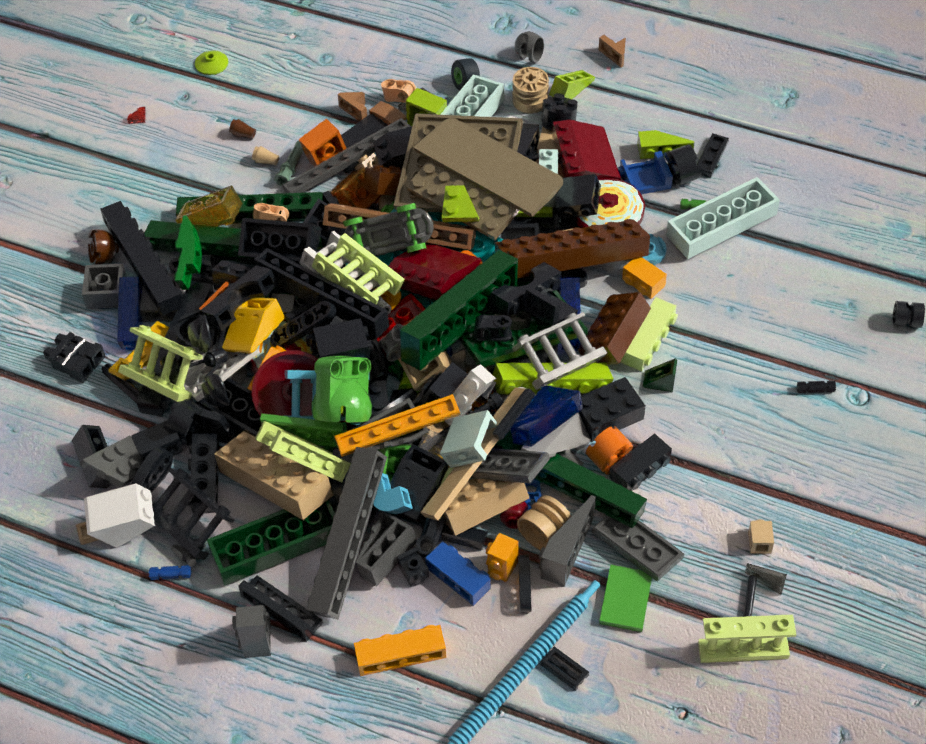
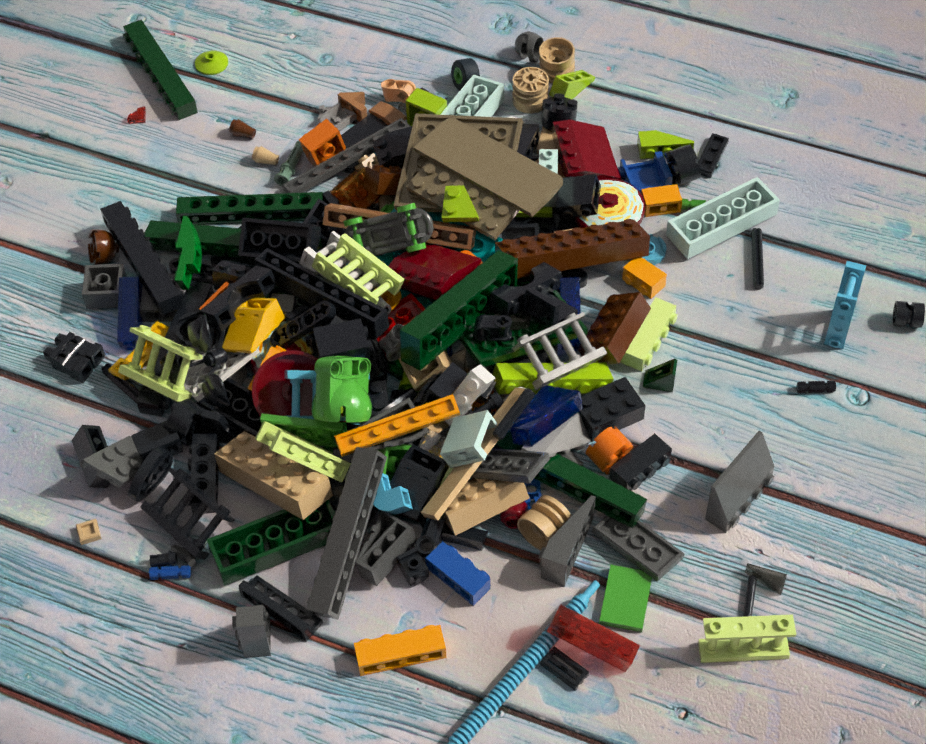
white slope [84,484,155,548] -> none
clear yellow slope [175,185,243,227] -> none
light nougat piece [253,203,289,222] -> none
light orange brick [486,533,518,582] -> none
black beam [518,554,532,612] -> none
medium nougat slope [598,35,626,68] -> none
tan brick [748,519,774,554] -> none
none -> dark green brick [123,19,198,120]
none -> black pin [149,550,178,567]
none -> light grey slope [318,103,357,132]
none -> tan wheel [539,37,575,83]
none -> clear red brick [546,604,640,672]
none -> light orange brick [641,184,682,217]
none -> dark grey slope [705,431,775,533]
none -> black axle [751,228,764,289]
none -> medium azure fence [824,261,866,349]

